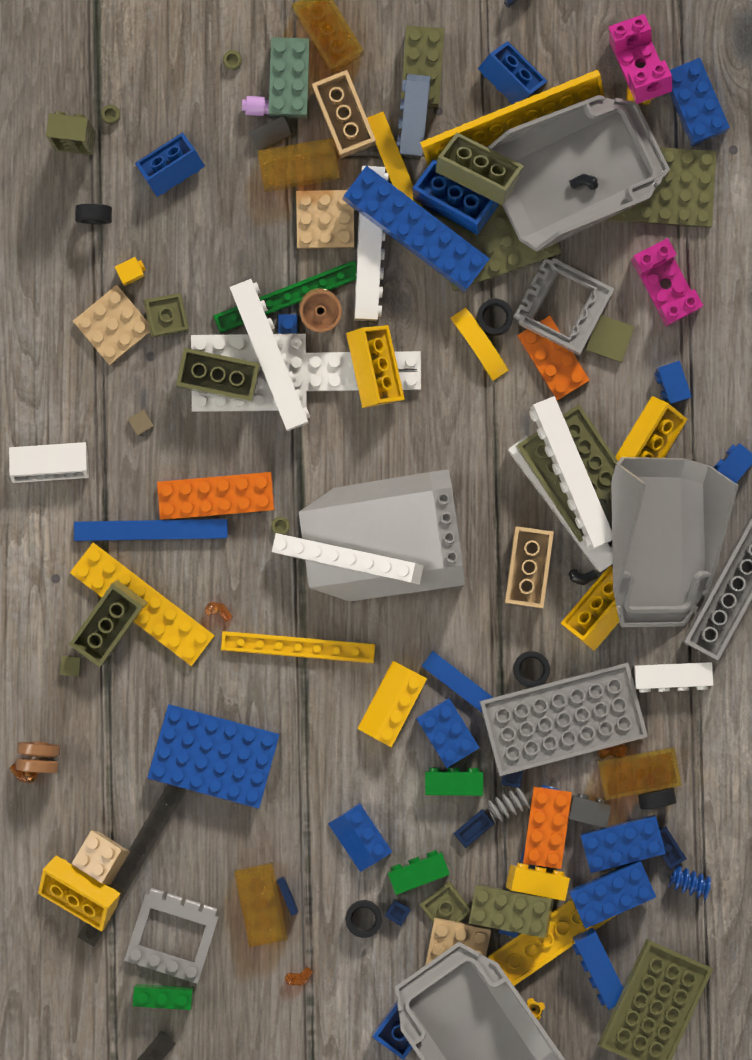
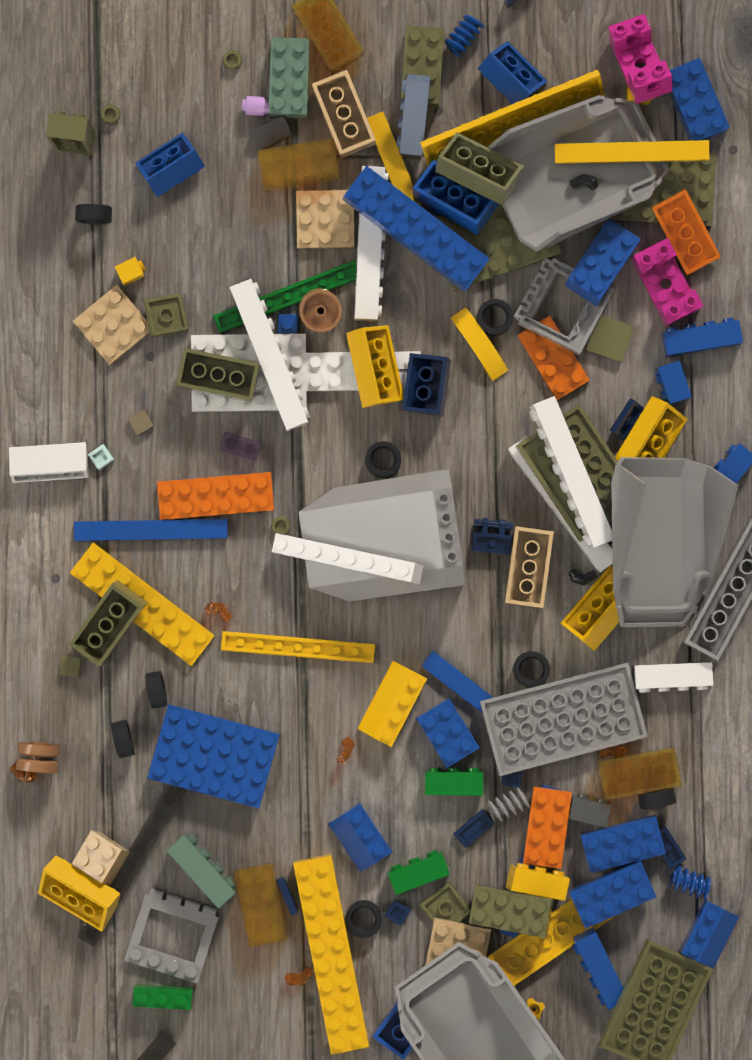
none -> light aqua tile [88,444,114,470]
none -> black tyre [111,720,135,758]
none -> black tyre [145,671,167,709]
none -> sand green brick [166,832,238,909]
none -> clear purple plate [219,432,261,461]
none -> yellow brick [293,854,369,1055]
none -> clear orange arm [336,737,355,764]
none -> black tyre [365,441,401,478]
none -> dark blue slope [402,353,451,417]
none -> blue piece [444,15,485,58]
none -> dark blue plate [472,518,513,555]
none -> yellow tile [555,140,709,164]
none -> blue brick [565,219,641,306]
none -> dark blue plate [610,398,644,441]
none -> orange plate [651,189,721,275]
none -> blue brick [662,318,743,357]
none -> blue slope [679,900,739,969]

